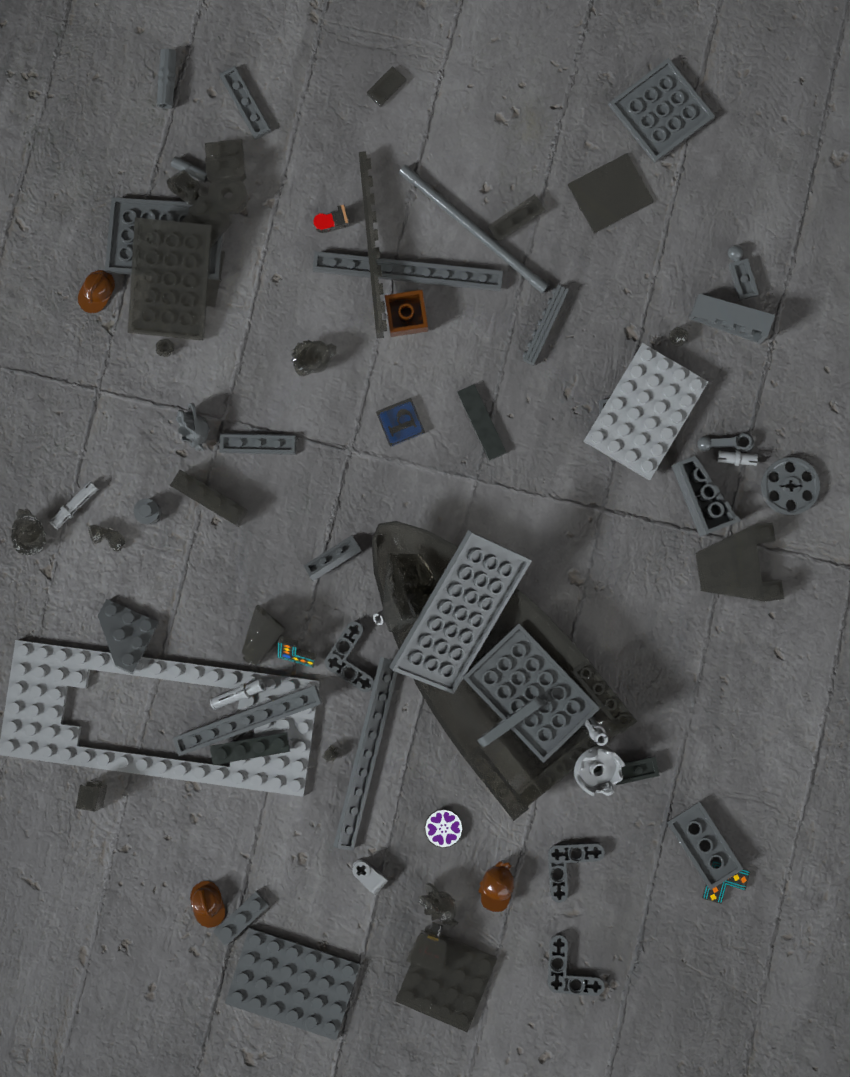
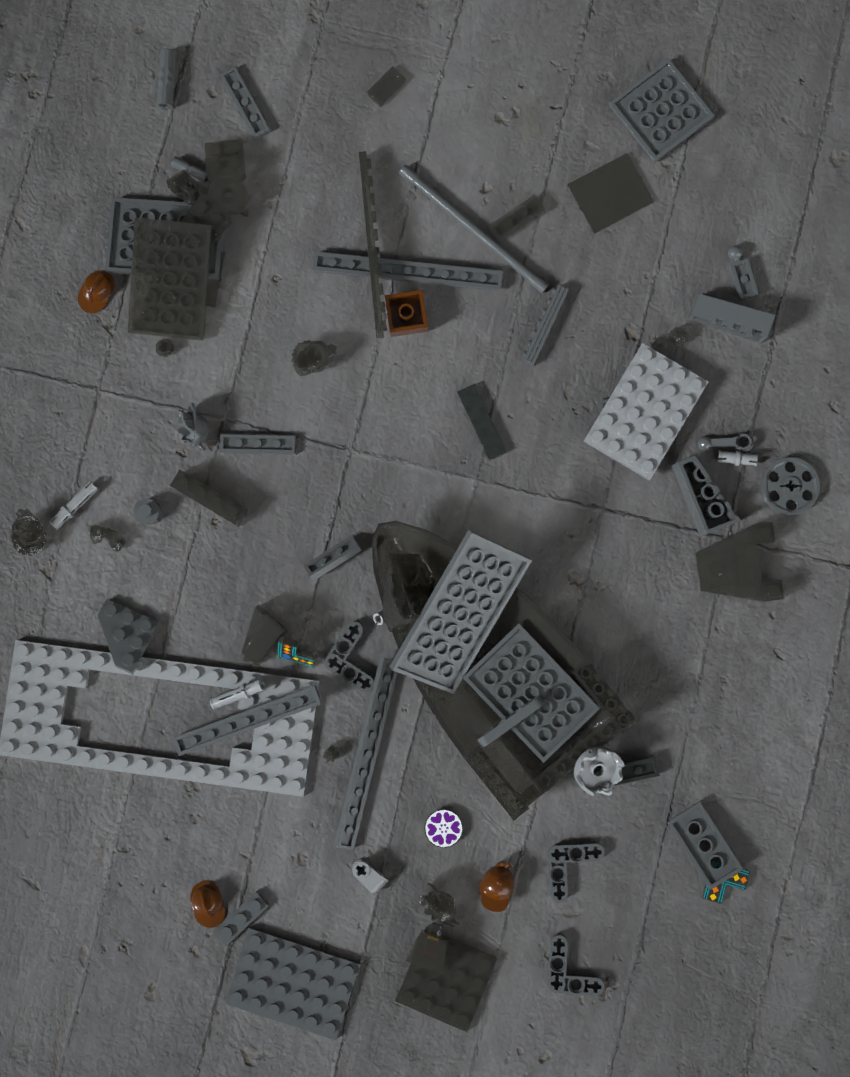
clear smoke brick [76,779,107,812] -> none
pearl dark grey plate [210,732,290,765] -> none
leg [313,204,350,233] -> none
clear smoke tile [376,398,425,447] -> none
light grey pin [584,716,608,746] -> none

